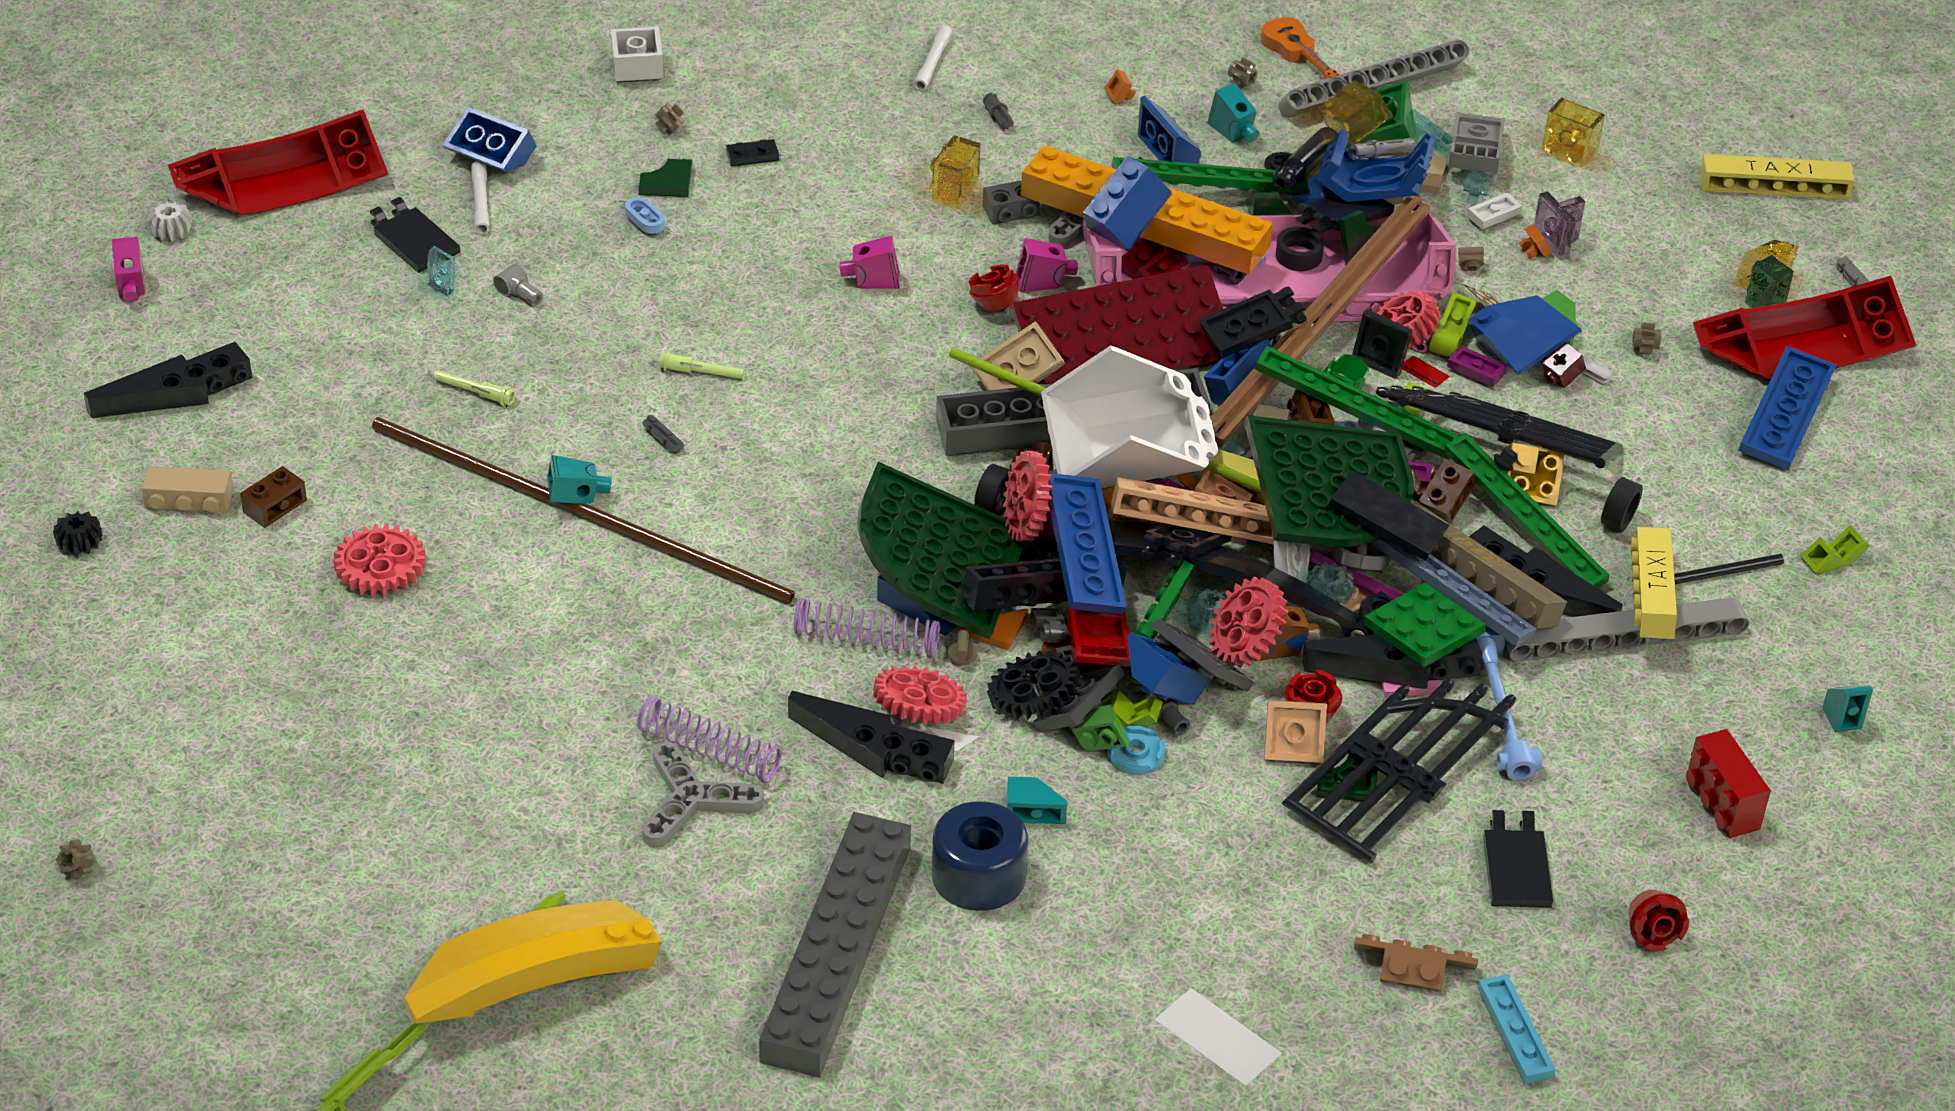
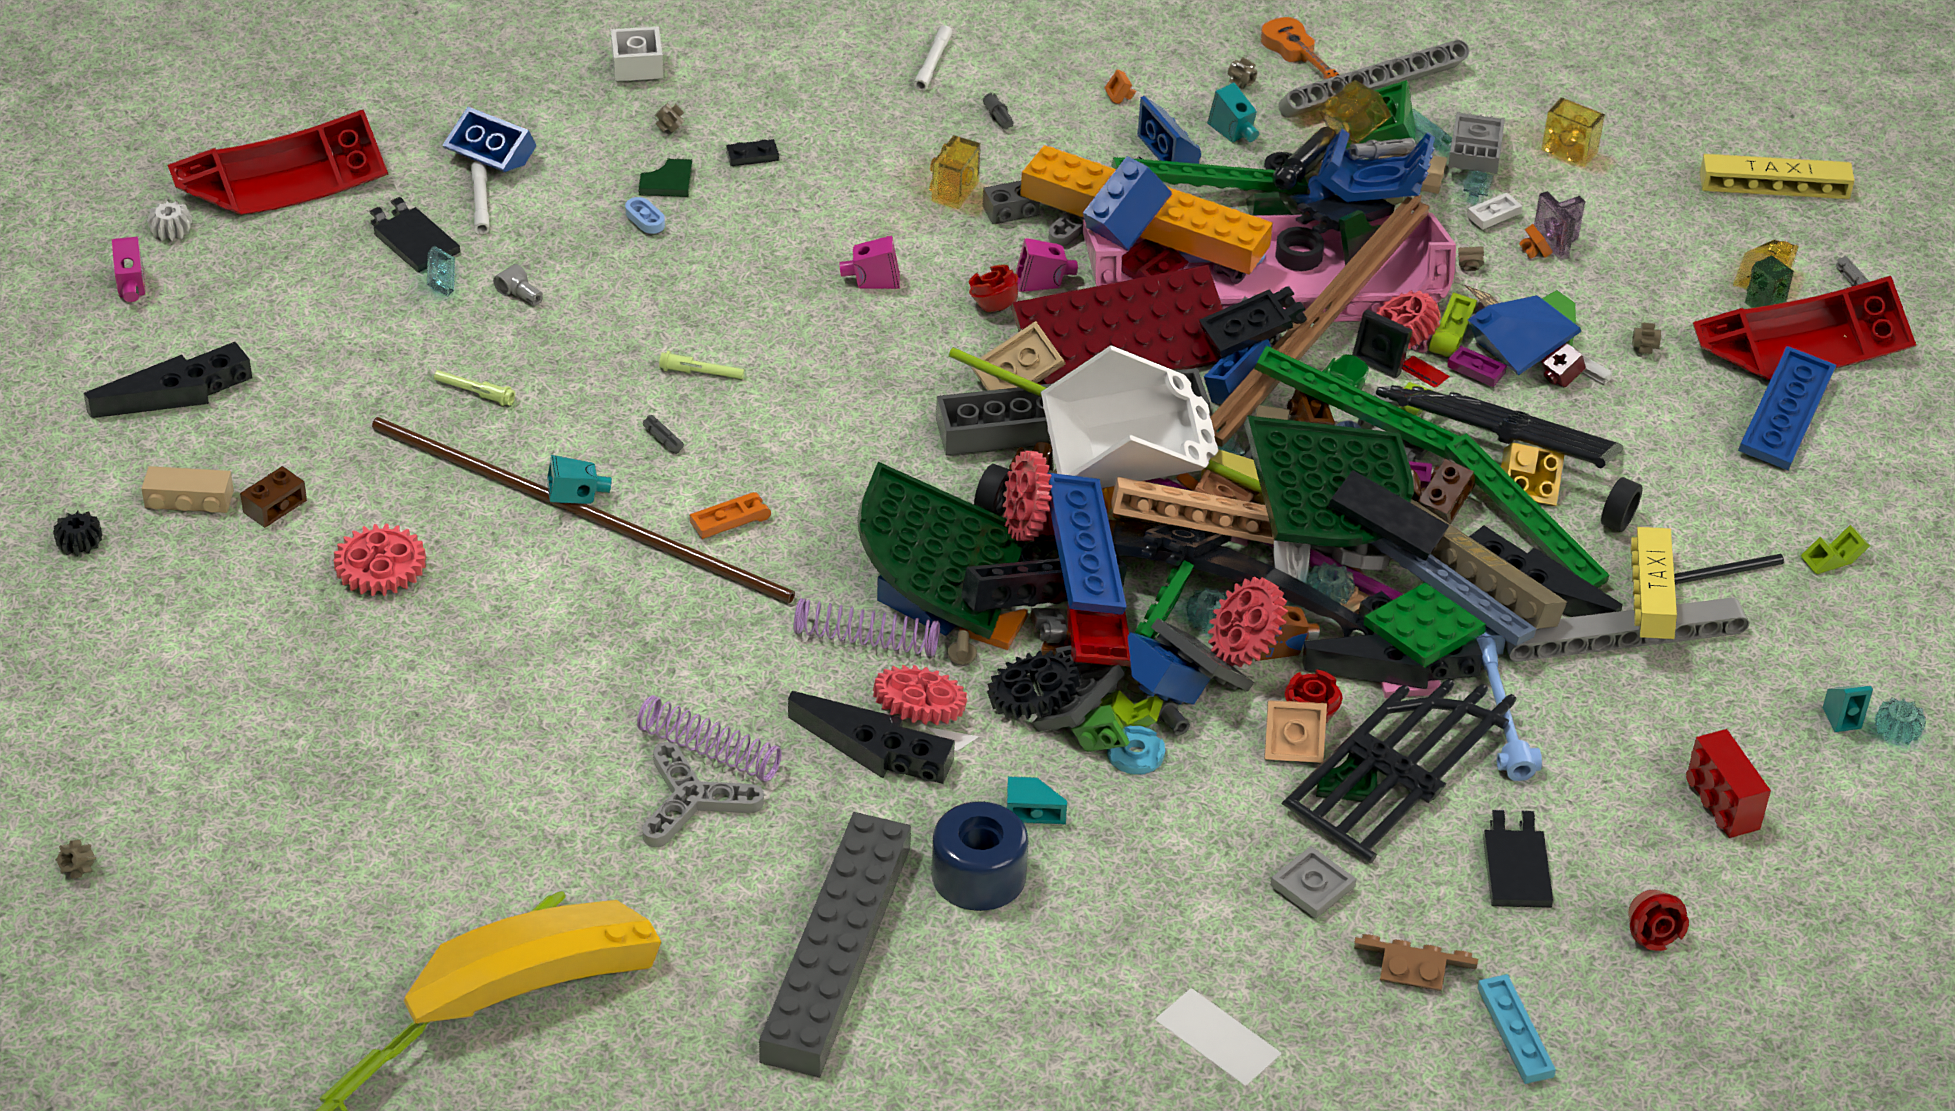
black piece [1494,448,1518,471] -> none
none -> orange plate [690,492,771,539]
none -> light grey plate [1270,846,1357,919]
none -> clear light blue gear [1875,697,1926,745]

